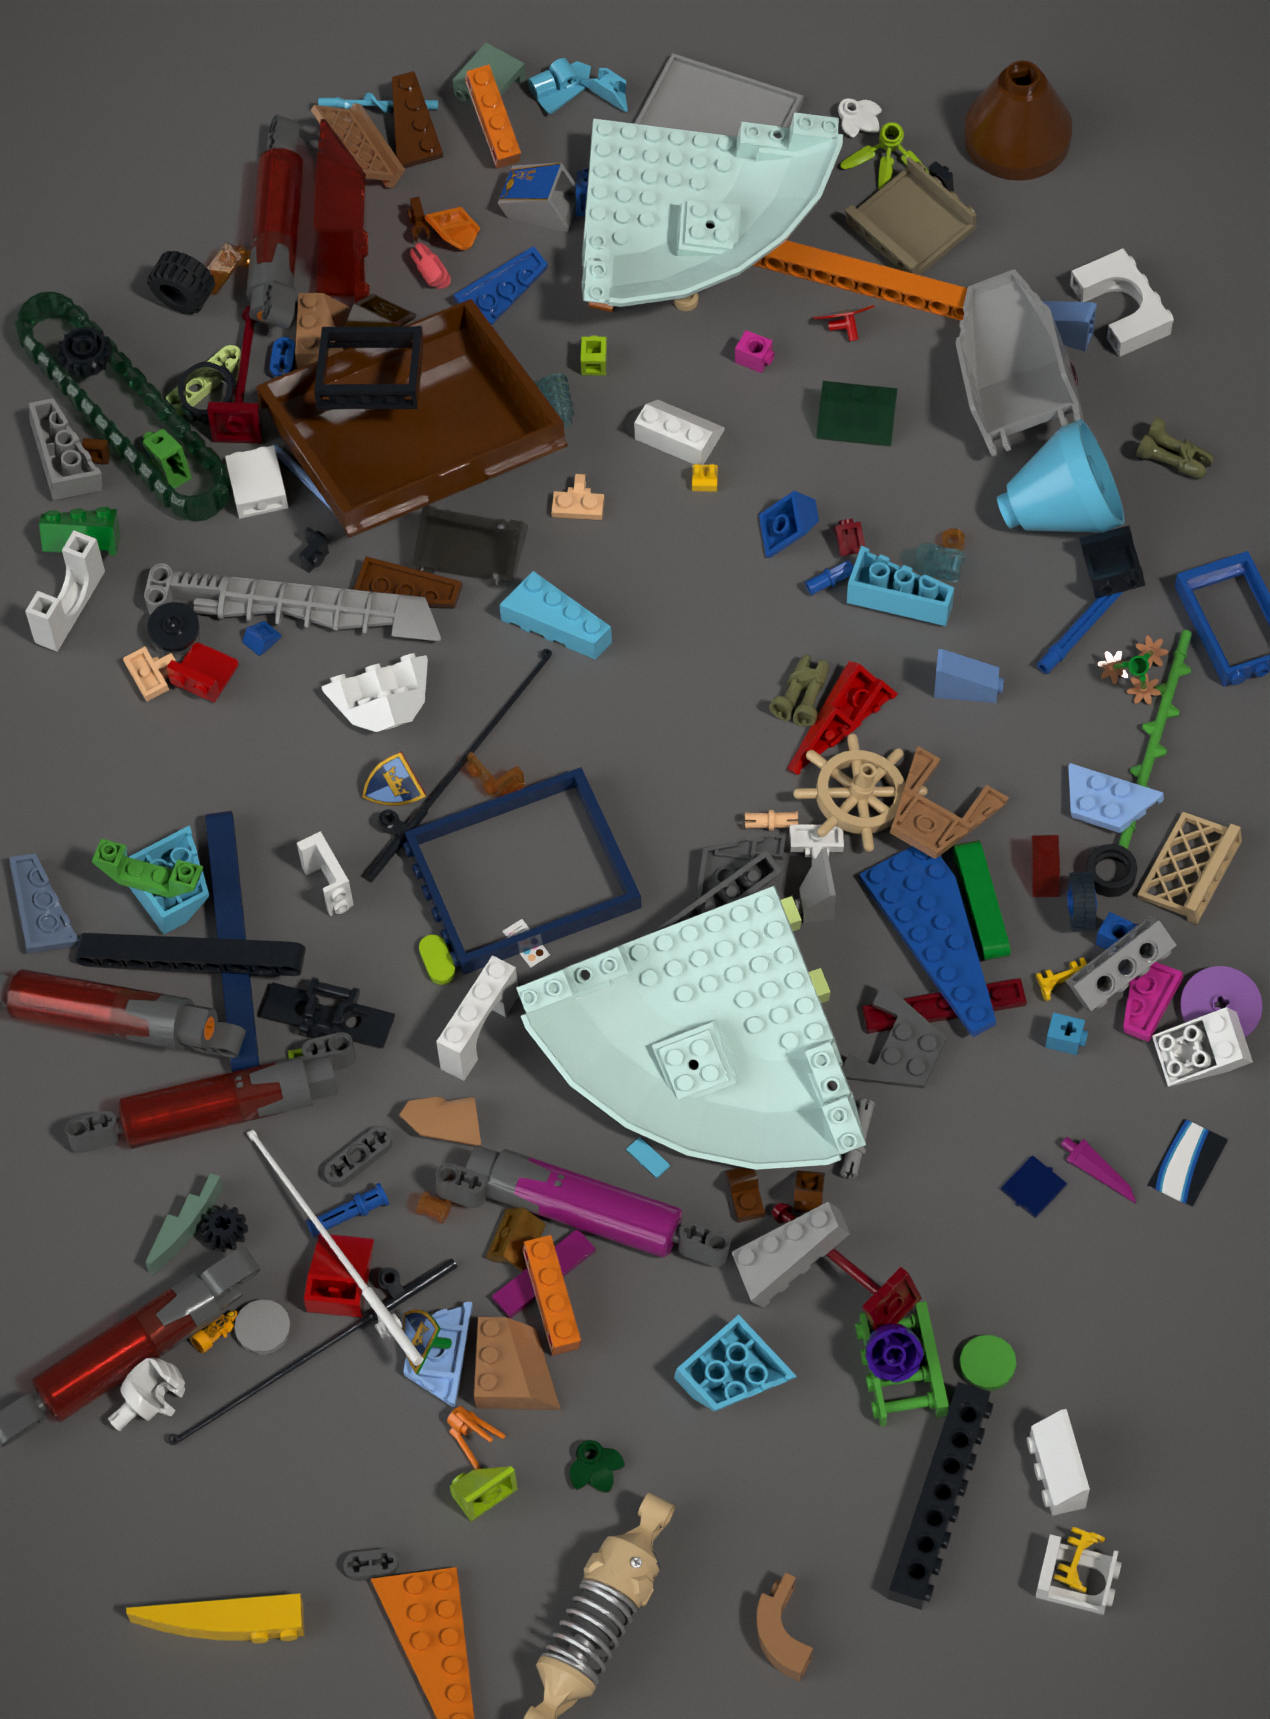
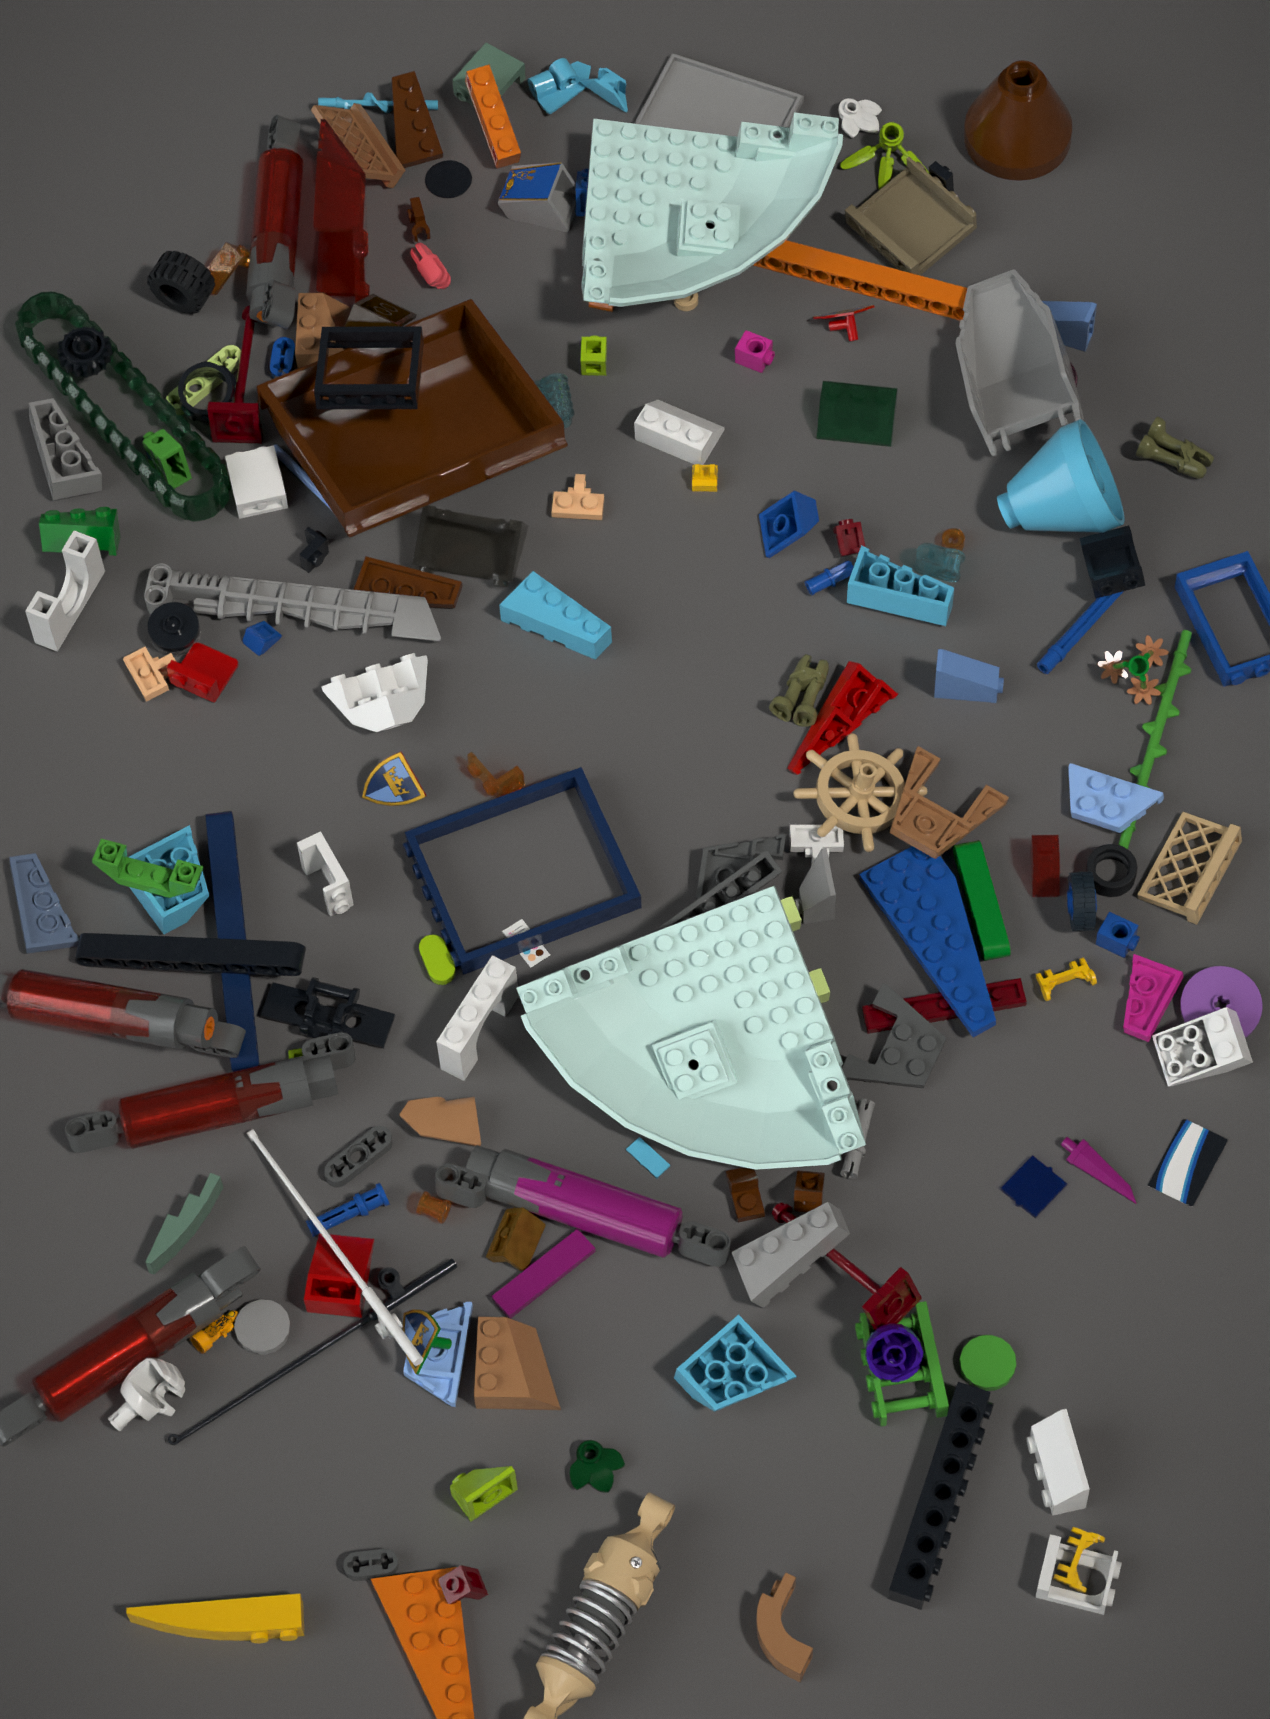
reddish brown tile [81,438,110,464] -> none
black gear [200,1204,248,1253] -> none
black piece [364,649,552,882] -> none
orange slope [425,207,480,251] -> none
orange plant [447,1406,506,1470] -> none
blue wing [454,246,548,325] -> none
orange brick [522,1235,581,1356] -> none
light nougat pin [745,810,798,831] -> none
dark azure brick [1045,1012,1088,1055] -> none
light grey brick [1066,915,1177,1011] -> none
white arch [1070,249,1174,357] -> none
none -> black sticker [425,160,472,198]
none -> dark red bracket [439,1565,488,1604]

